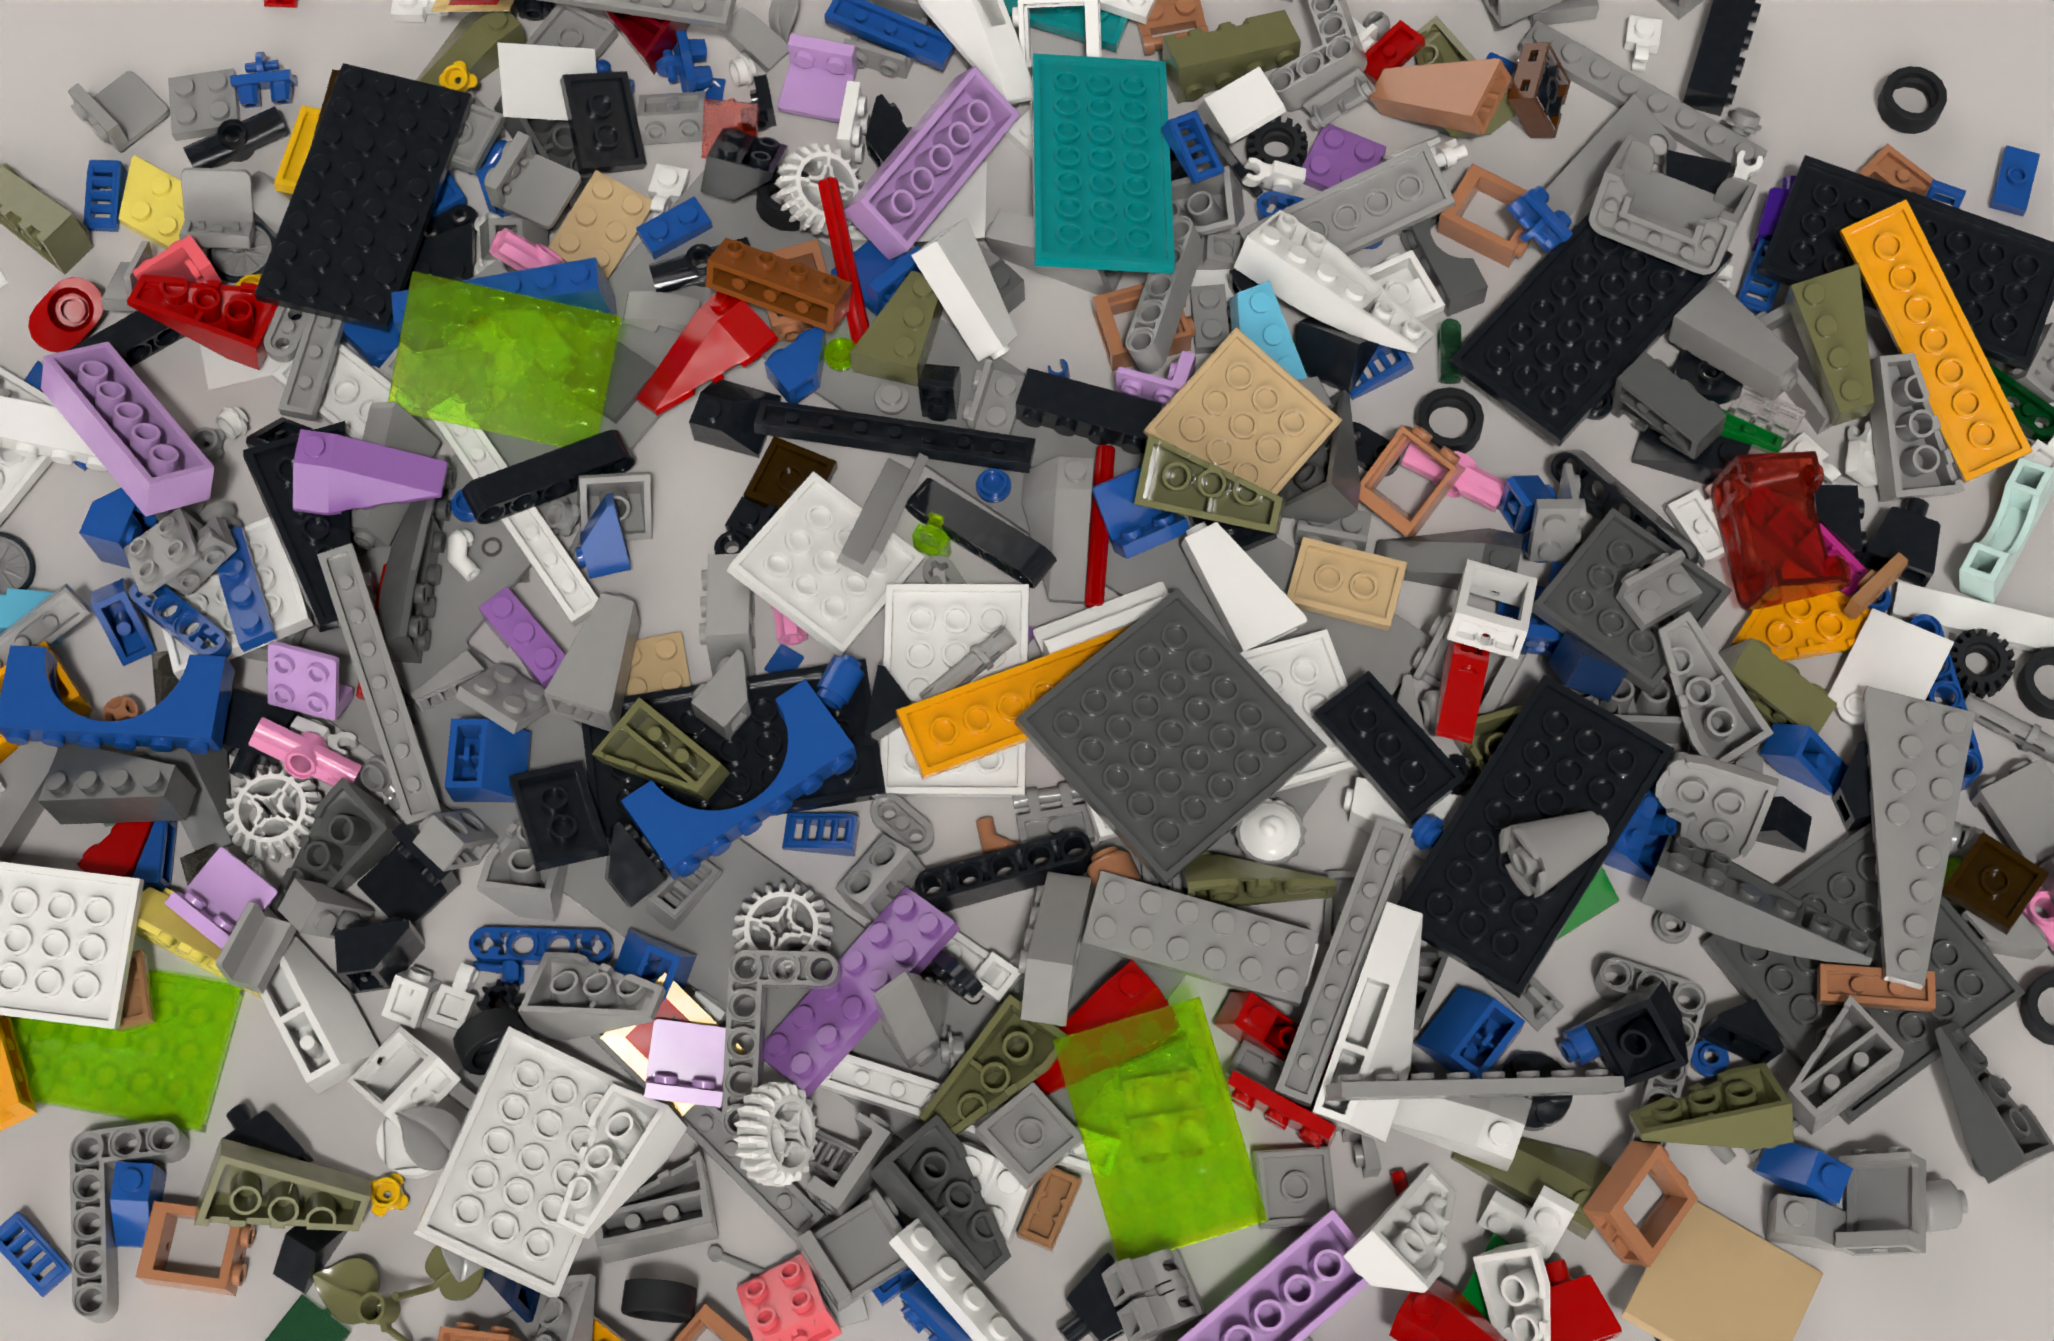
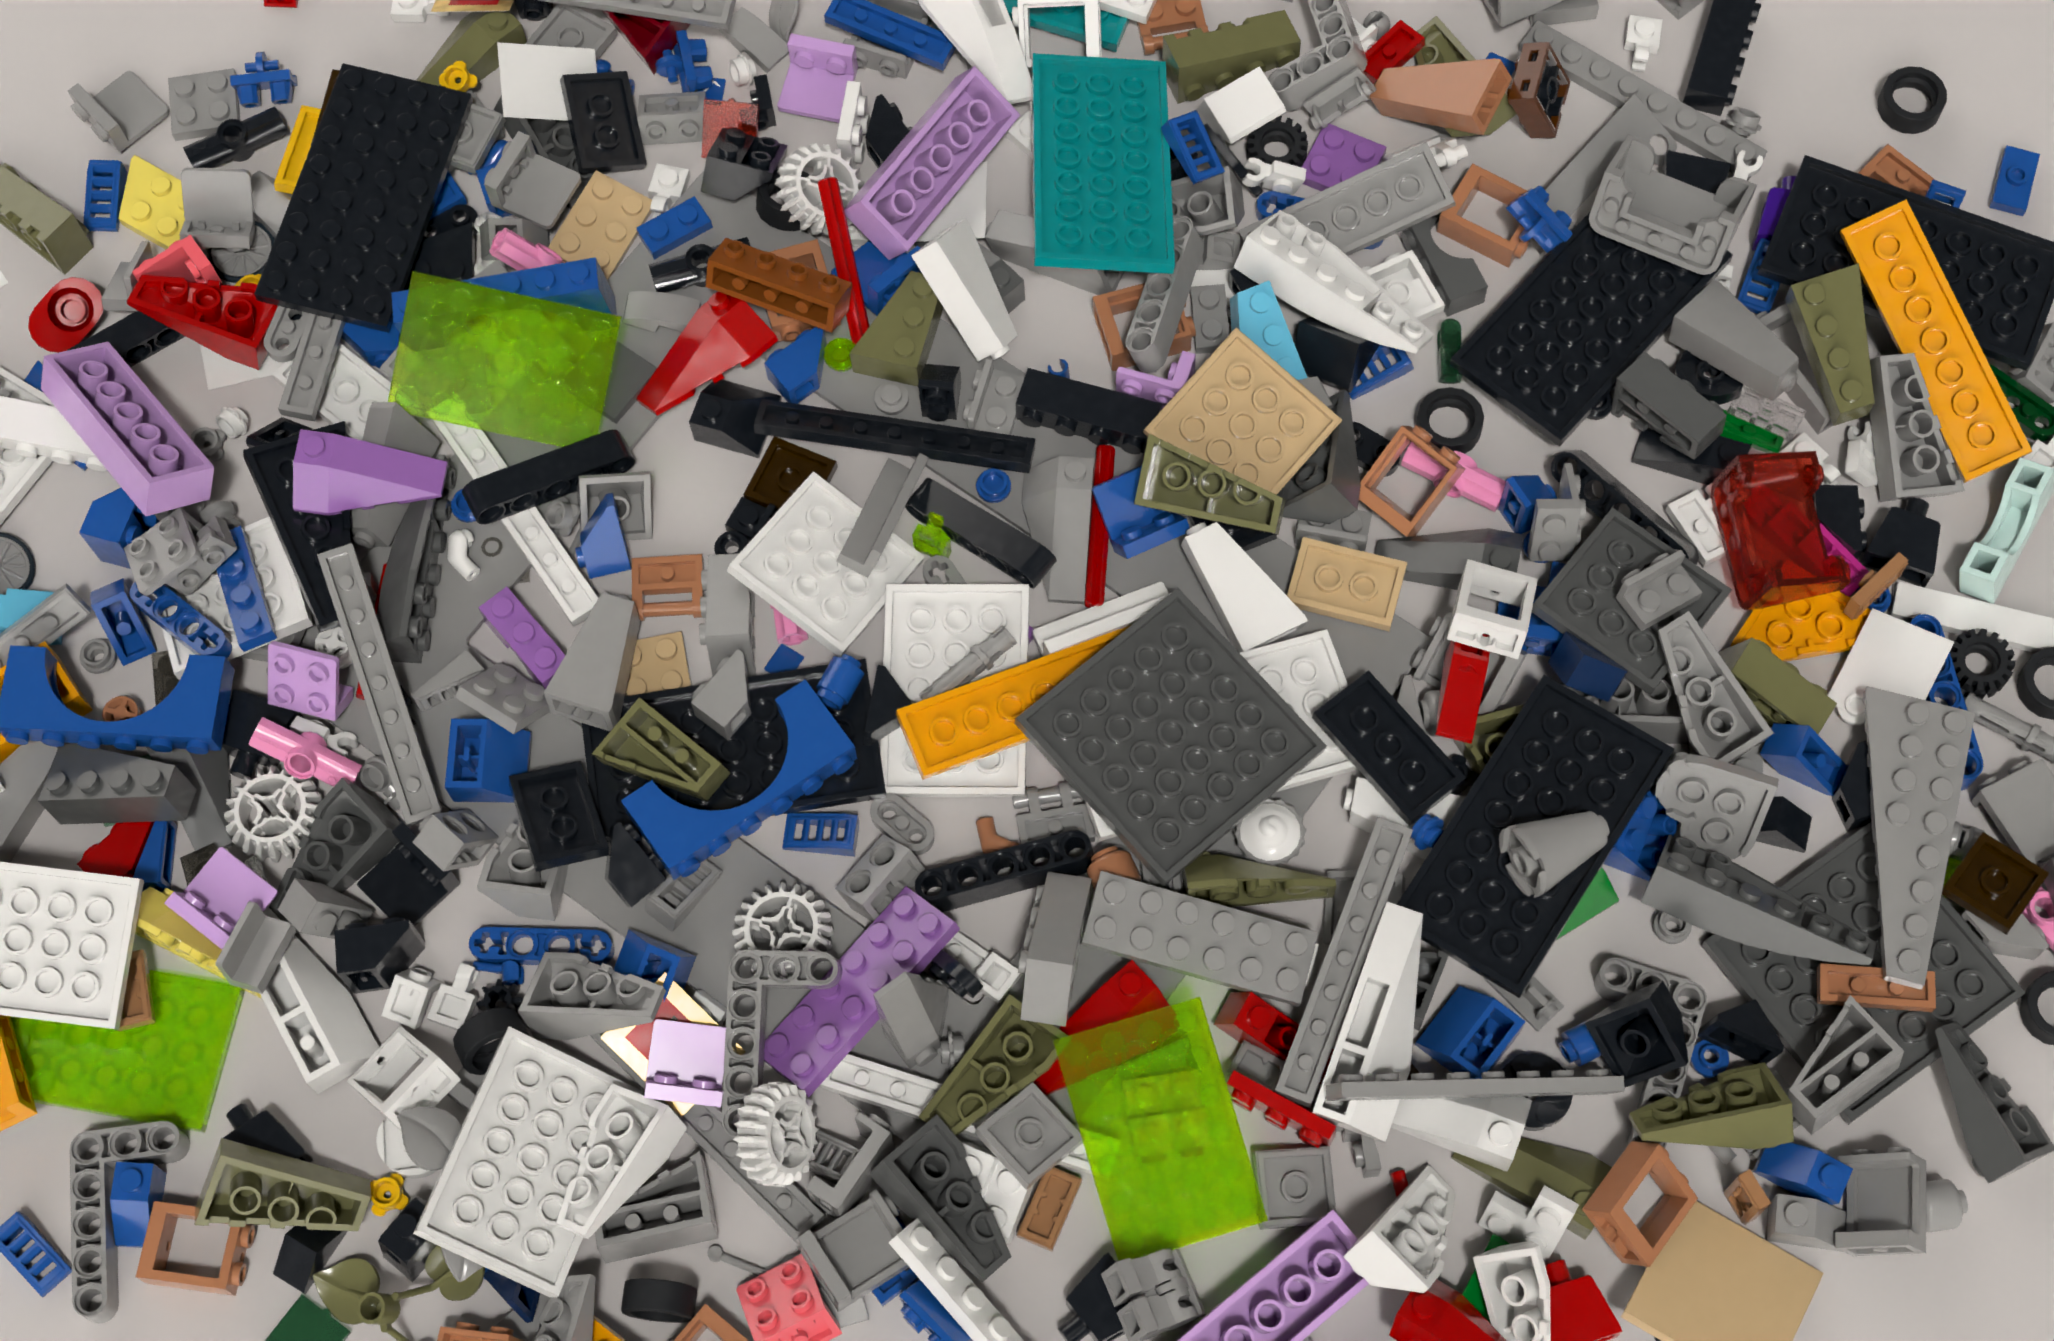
none -> light grey plate [80,639,116,674]
none -> white wheel [315,627,353,669]
none -> black torso [378,1197,437,1282]
none -> nougat plate [631,554,704,621]
none -> medium nougat plate [1724,1169,1771,1225]

